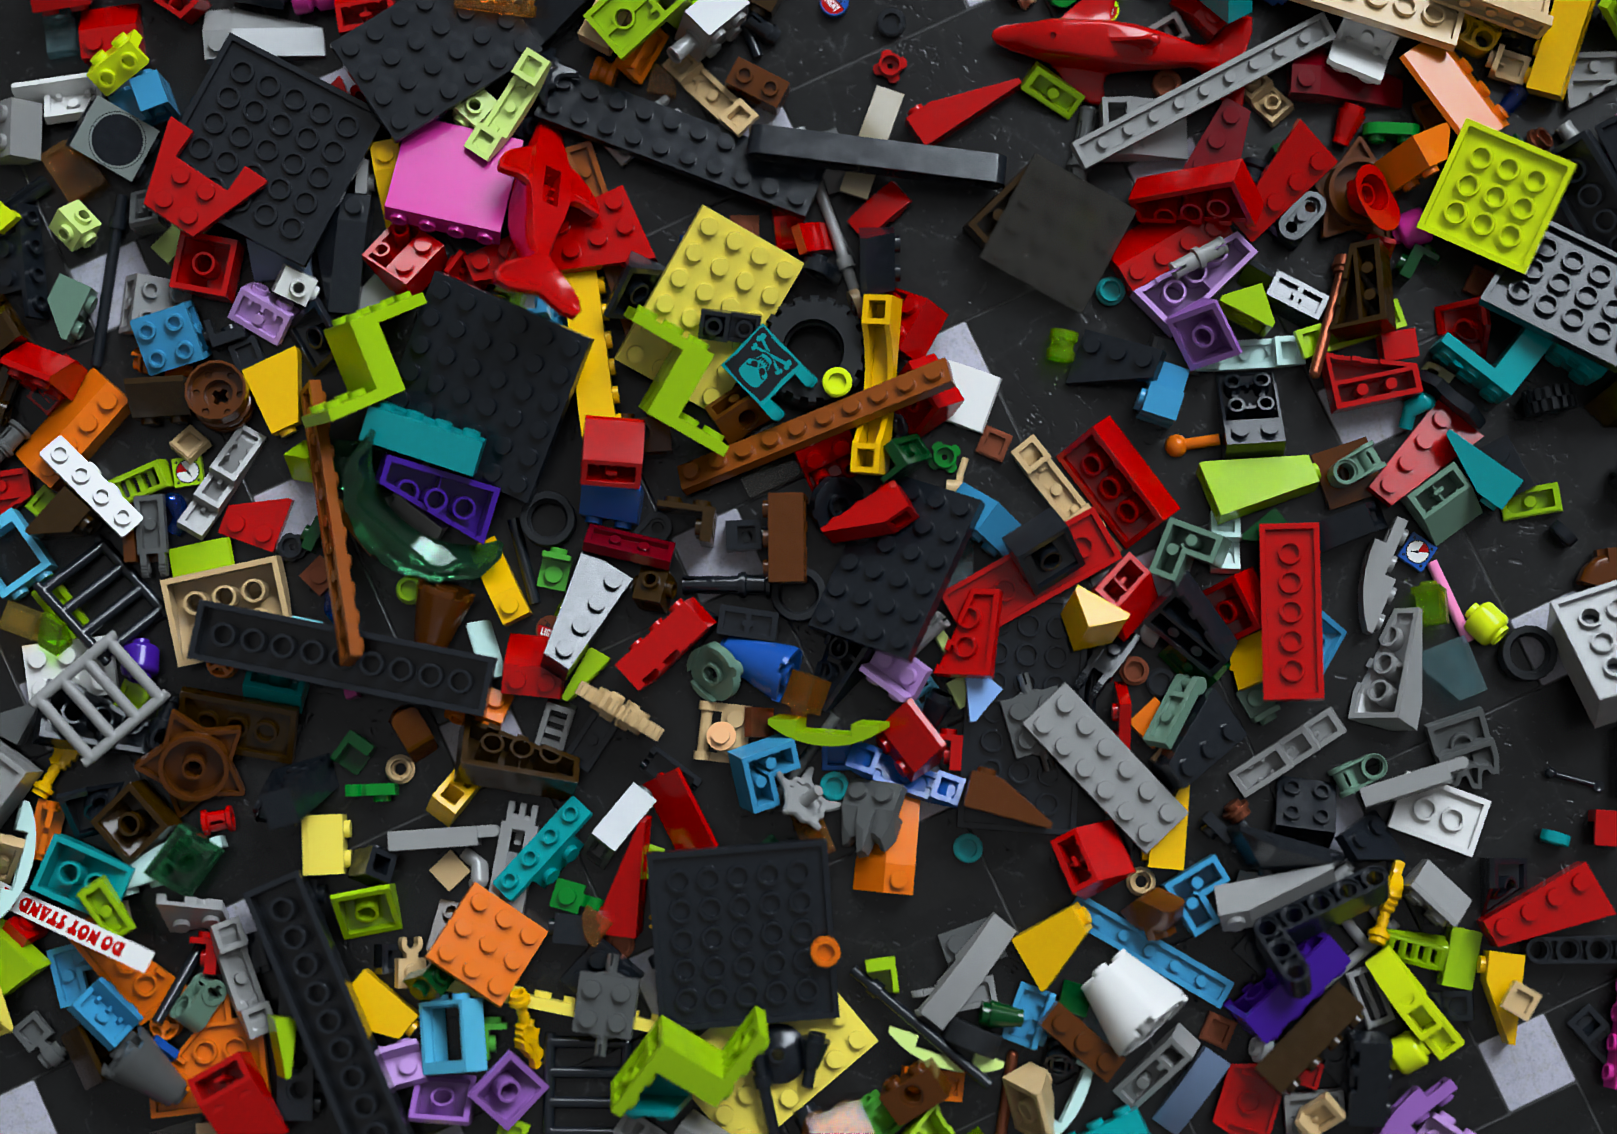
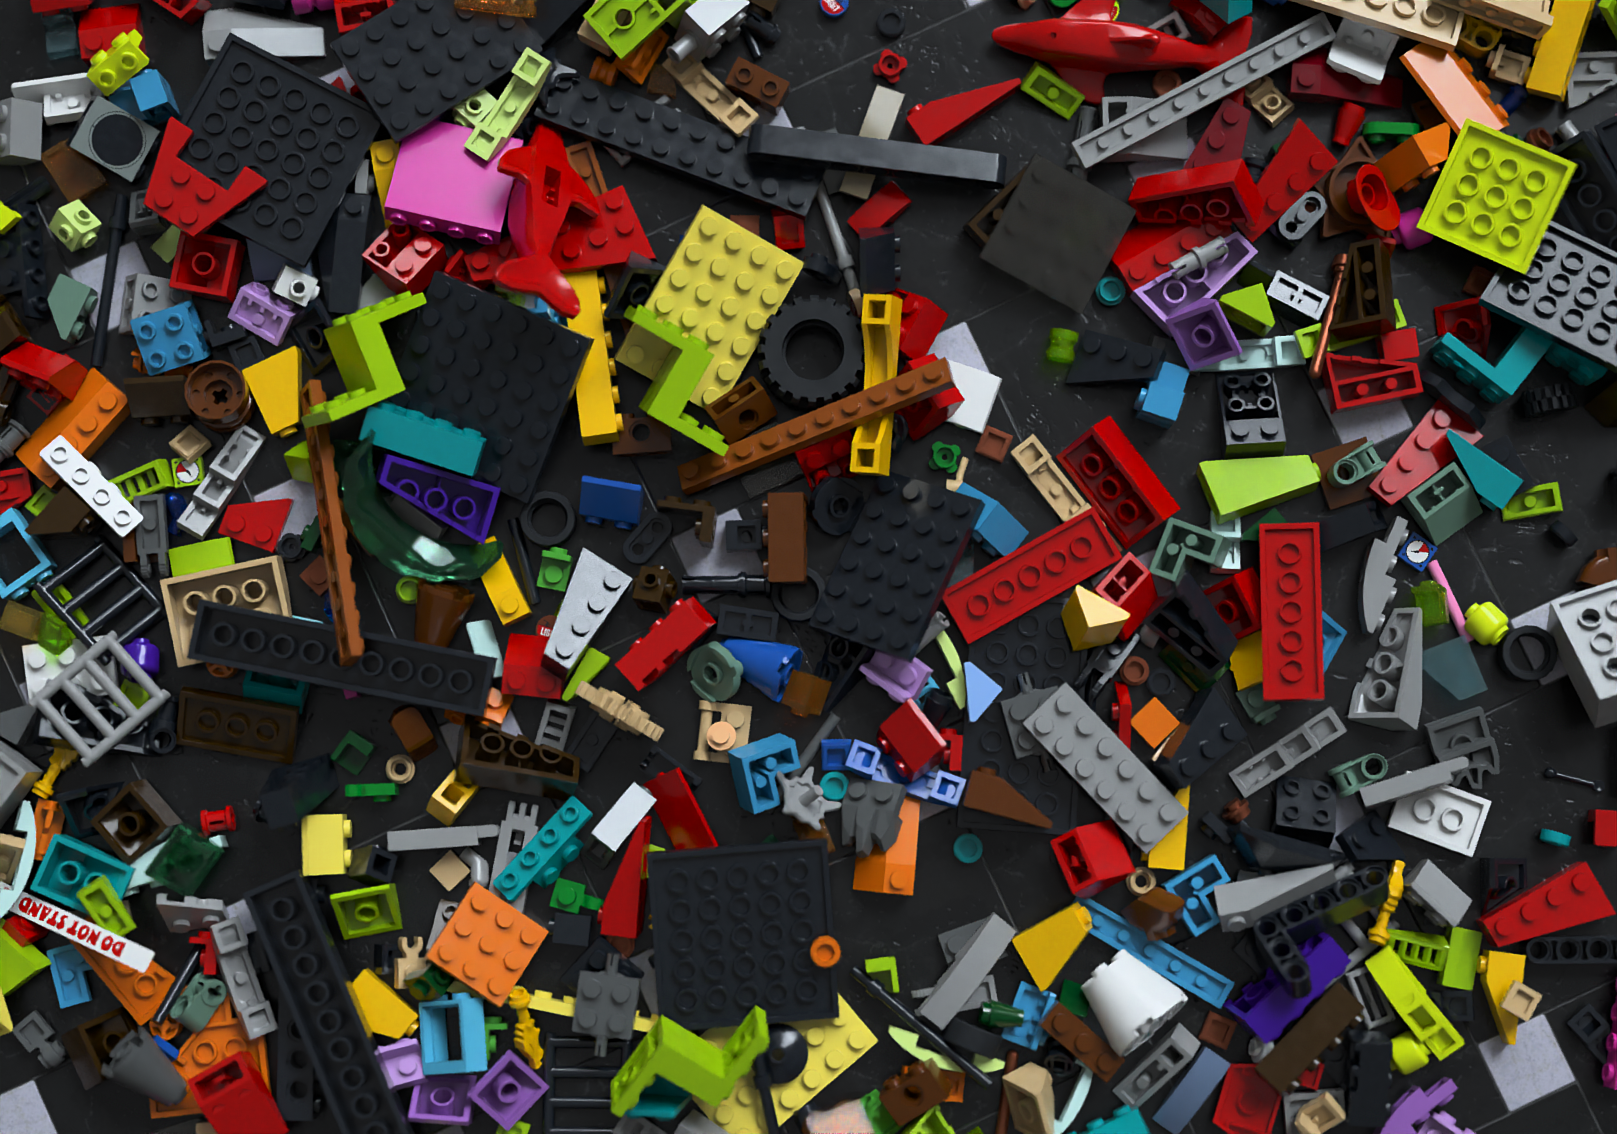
dark azure bracket [67,976,144,1051] -> none
reddish brown plate [134,709,246,818] -> none
lime slope [267,1014,297,1079] -> none
red slope [580,415,645,489] -> none
dark red plate [582,523,676,570] -> none
clear orange tile [582,905,613,947] -> none
black slope [698,308,762,343] -> none
flag [721,323,818,421] -> none
copper tile [745,707,774,738] -> none
lime slope [768,714,890,746] -> none
red slope [791,222,834,255] -> none
black cone [801,1031,831,1088] -> none
red slope [820,479,919,543] -> none
neon yellow tile [822,367,852,398] -> none
dark green panel [880,433,933,484] -> none
red wing [933,588,1003,679] -> none
black slope [1002,507,1086,596] -> none
sand green plate [1142,674,1207,750] -> none
orange bar [1165,433,1221,457] -> none
dark green bracket [1394,243,1441,284] -> none
teal arm [1398,393,1436,430] -> none
olive tile [1420,362,1455,384] -> none

